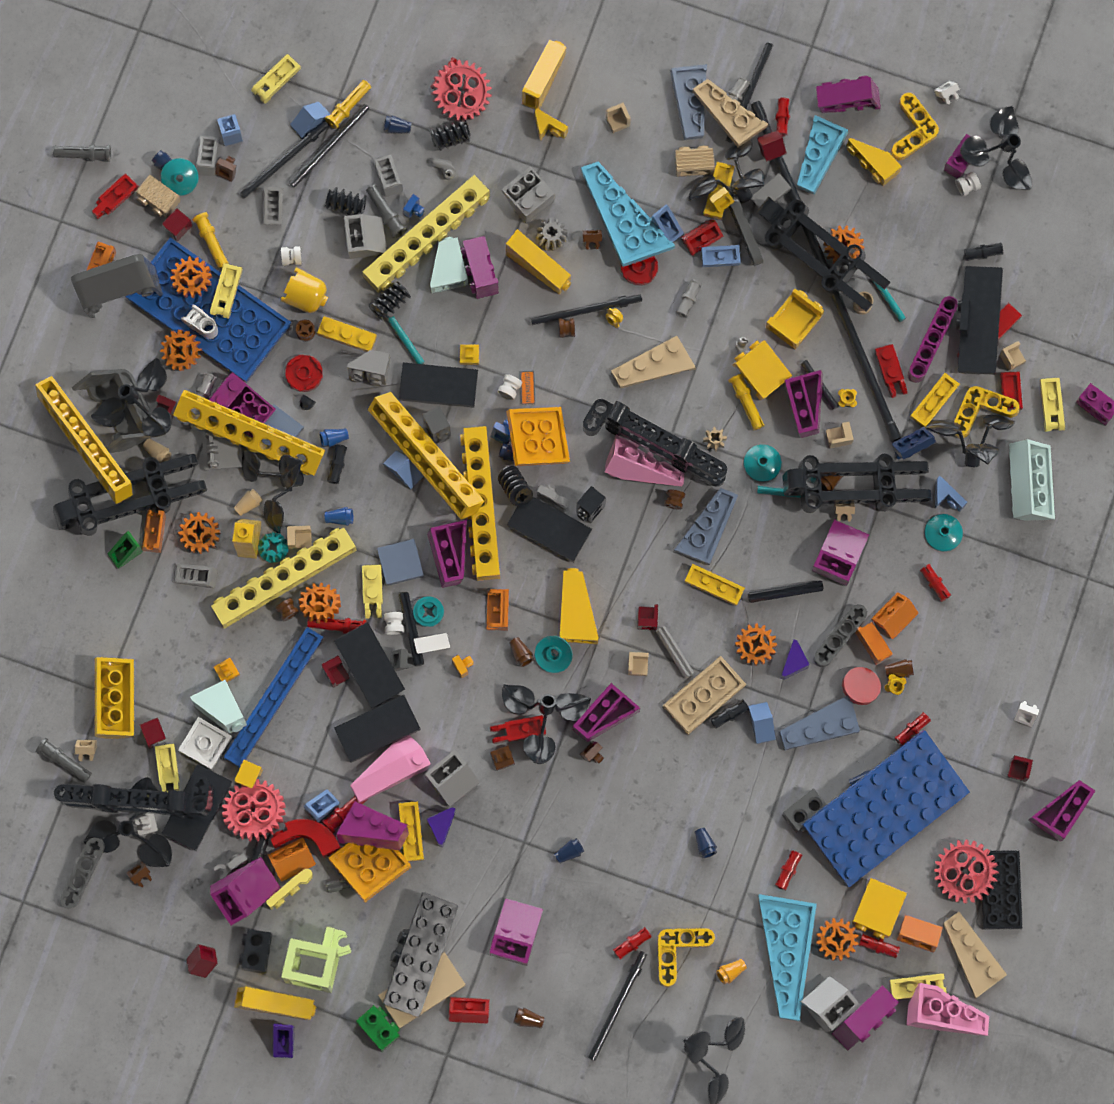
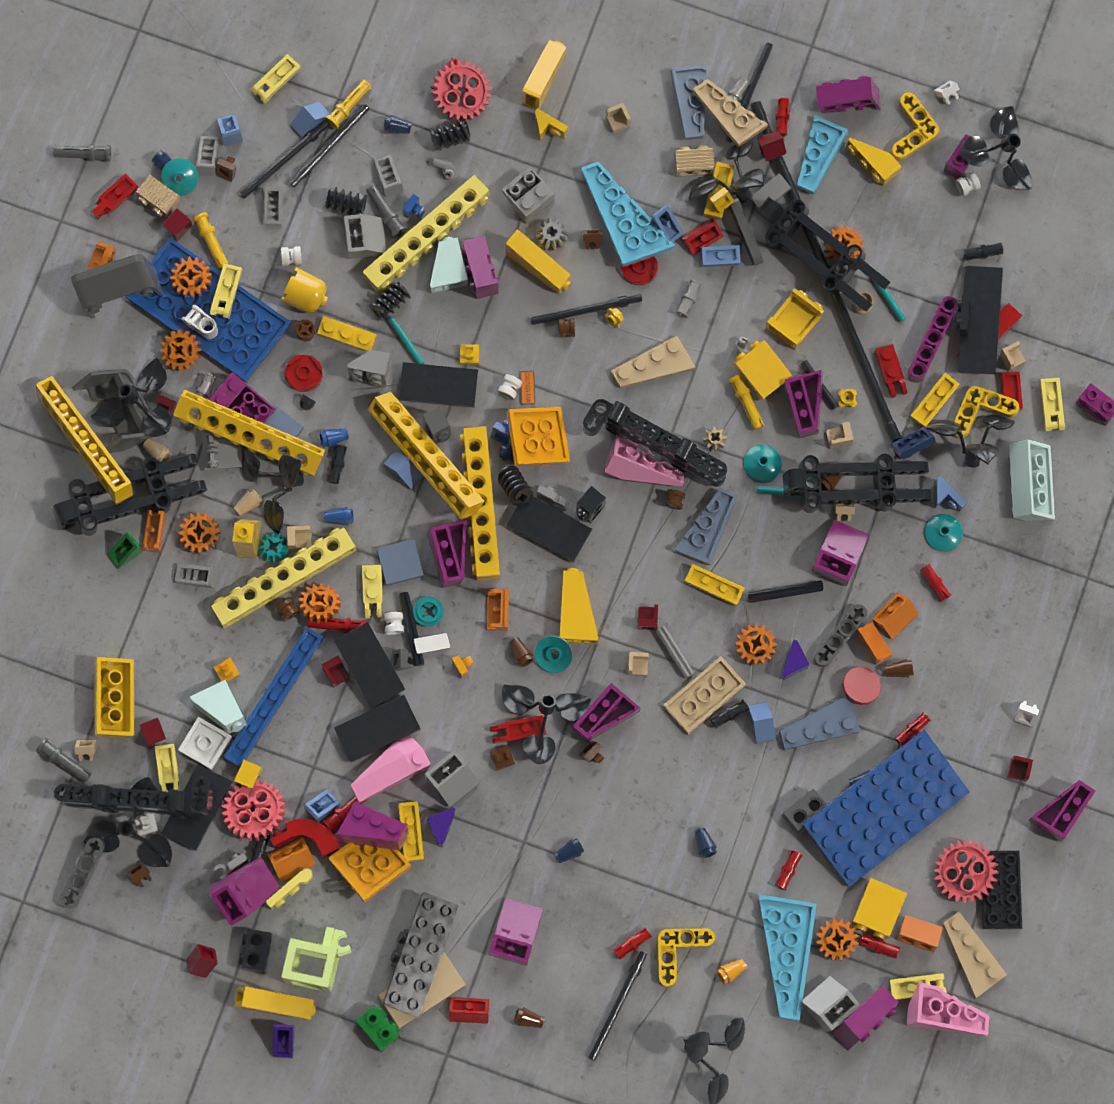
yellow plate [884,674,907,695] -> none

